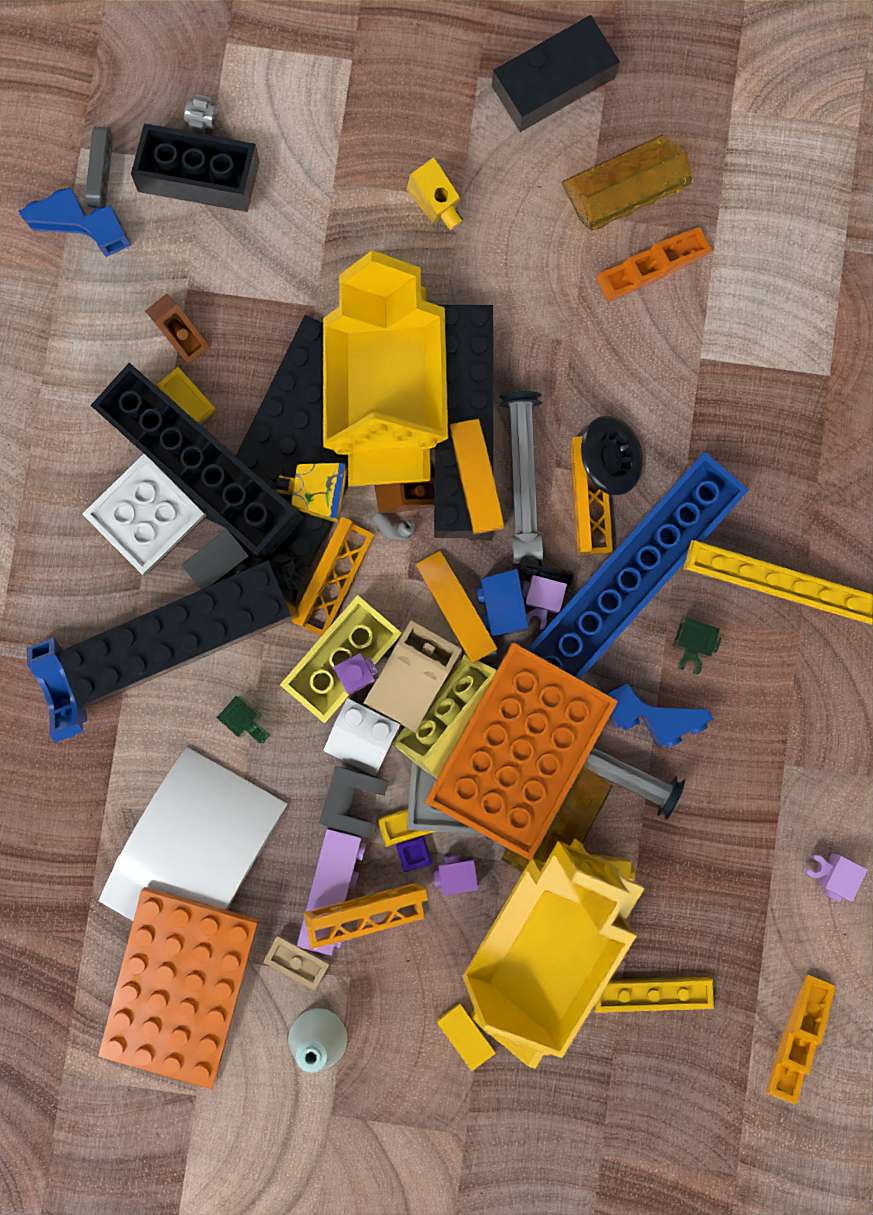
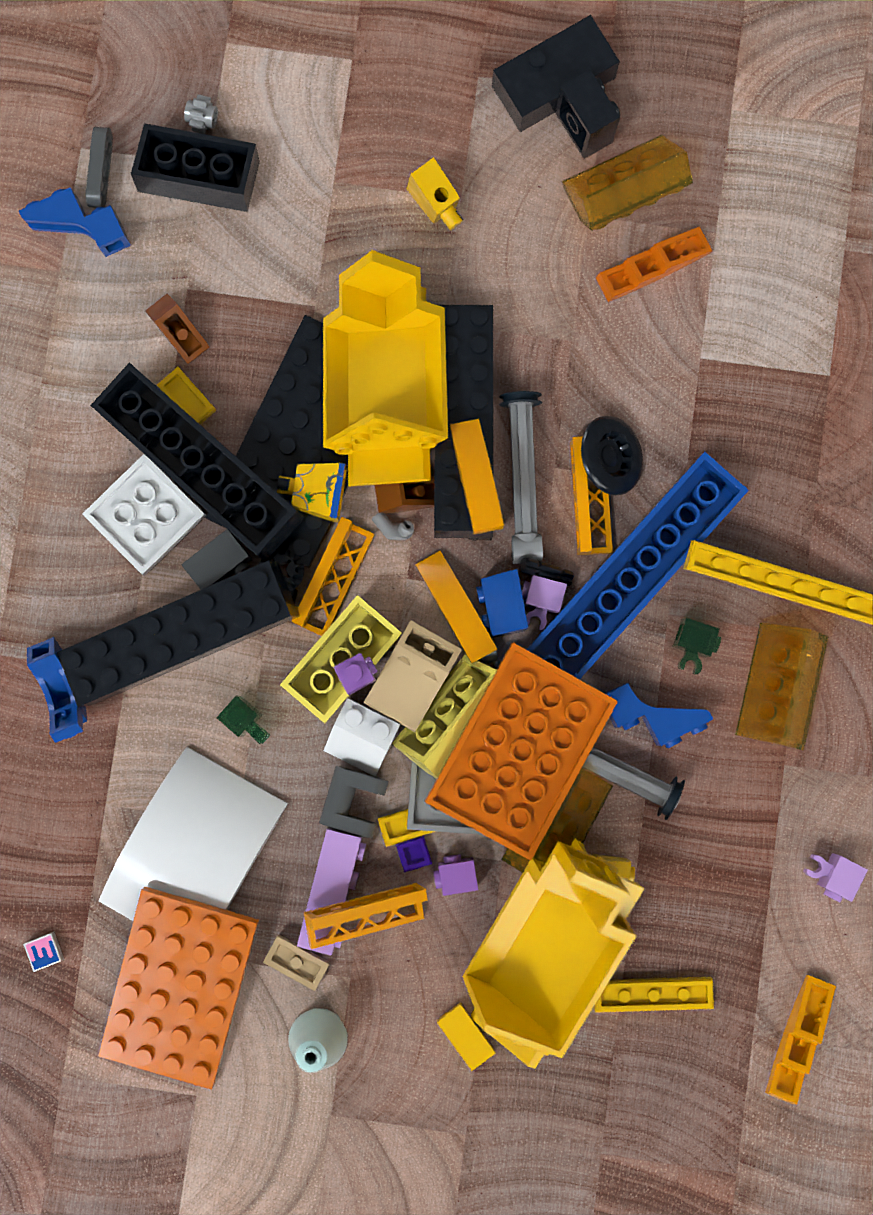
none -> tile [24,932,64,972]
none -> black brick [555,69,620,159]
none -> clear yellow slope [735,622,829,751]

